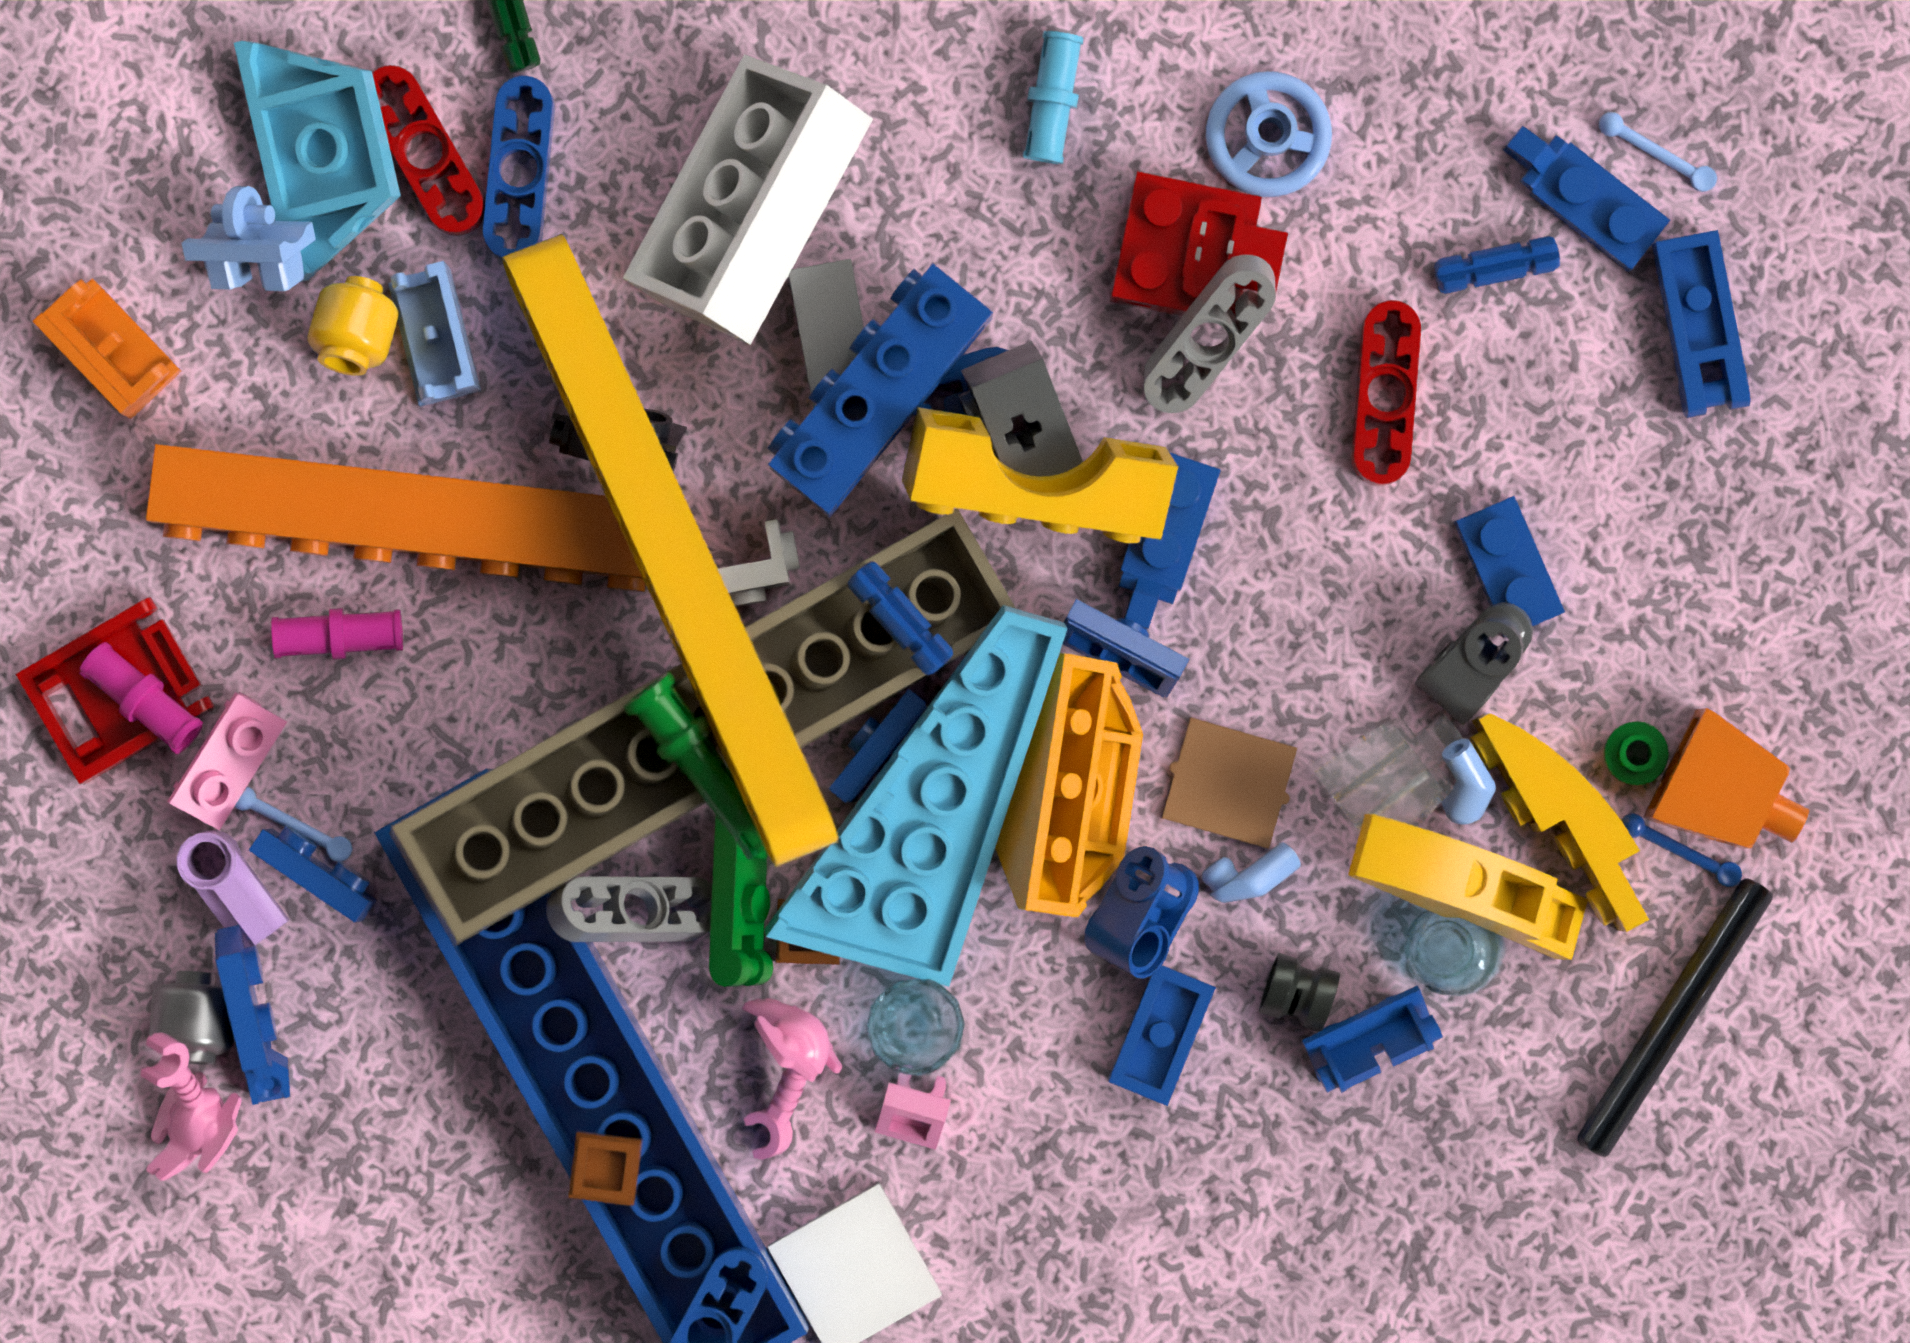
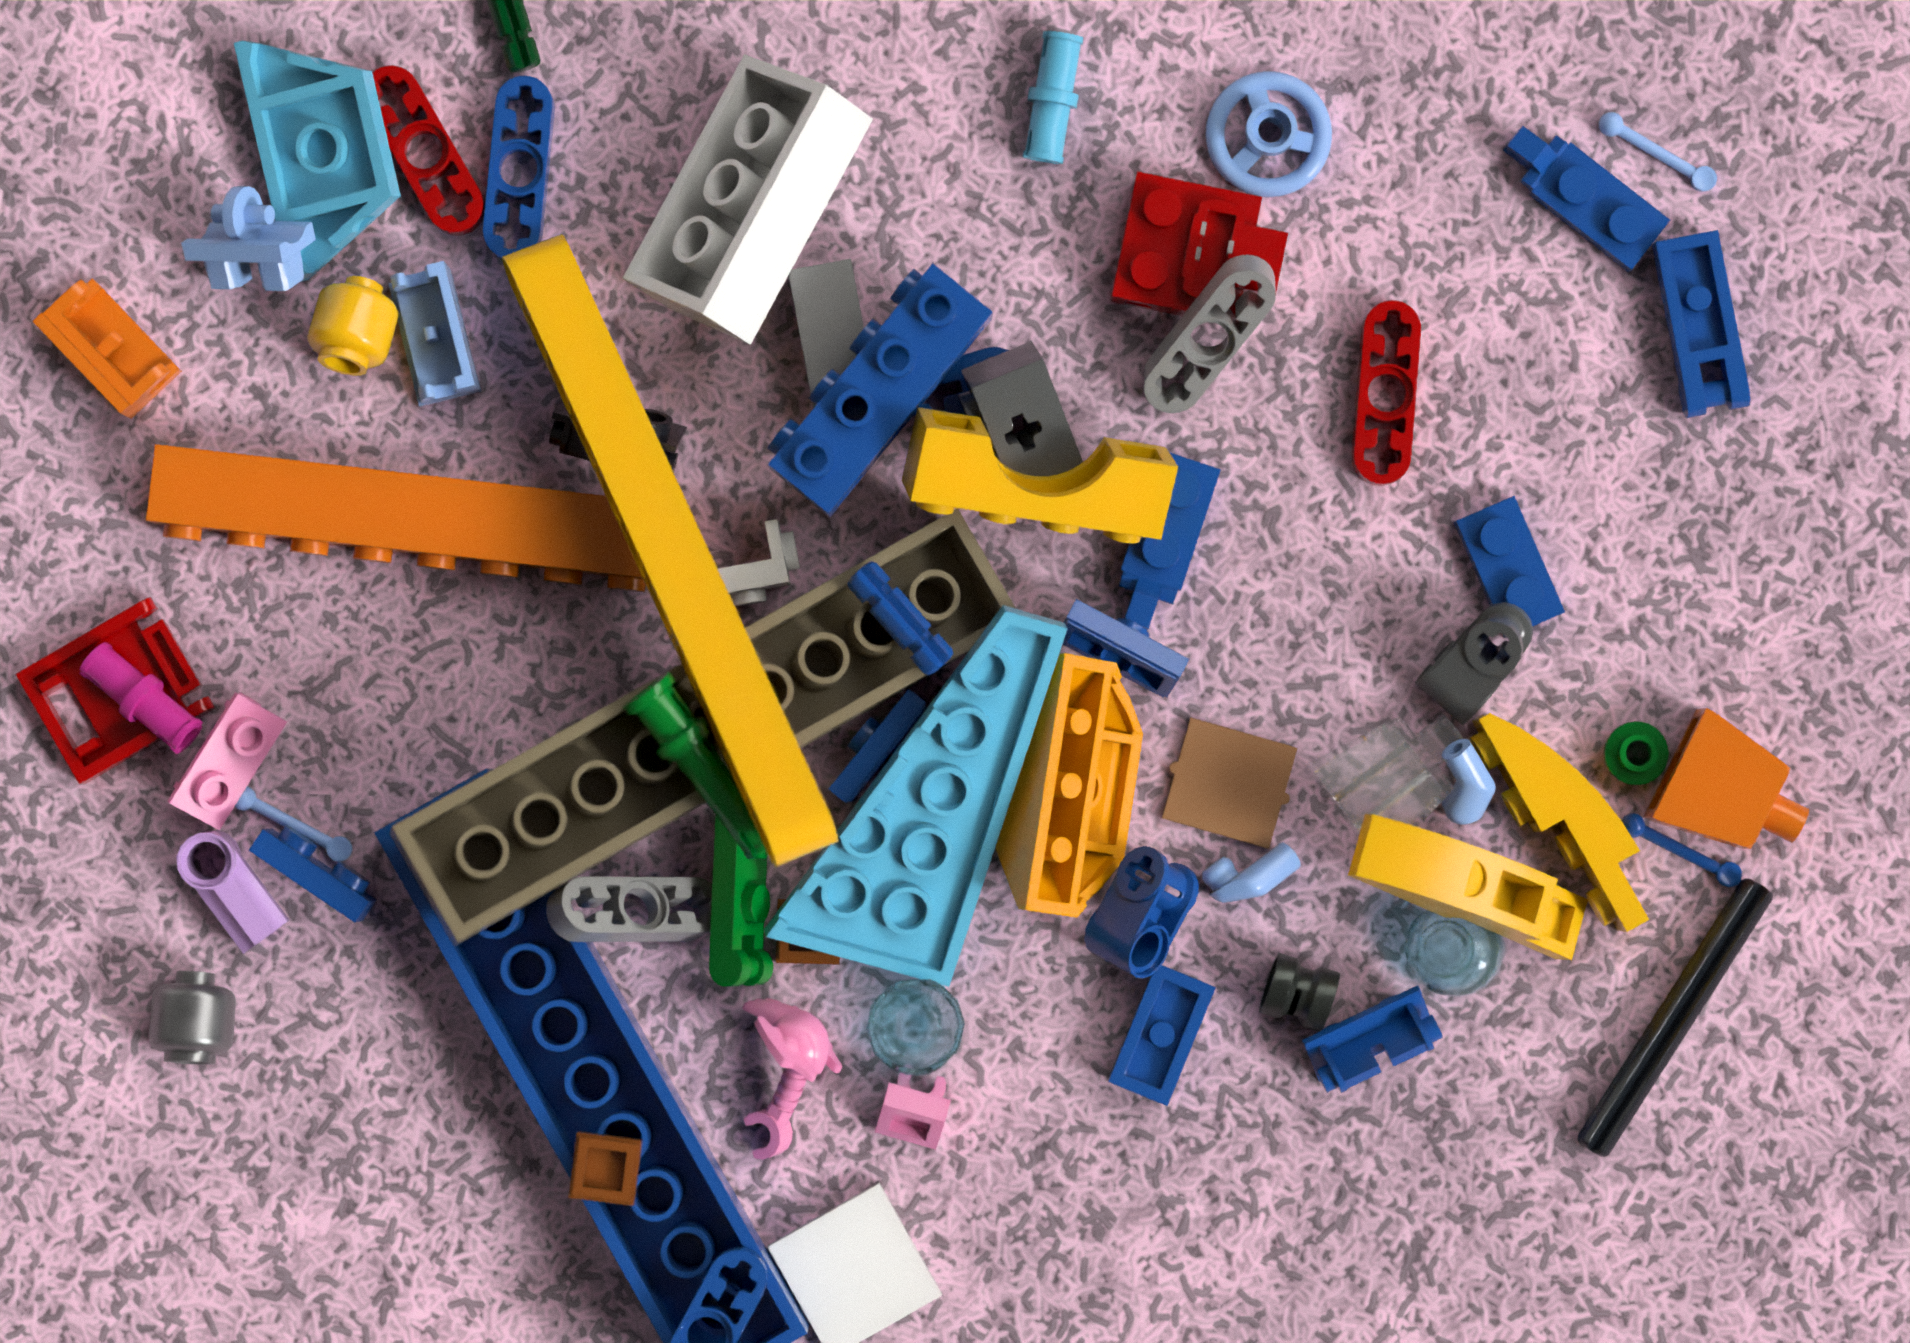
bright pink piece [140,1032,242,1181] -> none
blue hinge [215,925,290,1105] -> none
dark pink pin [271,608,403,660] -> none
blue axle [1434,236,1560,294] -> none

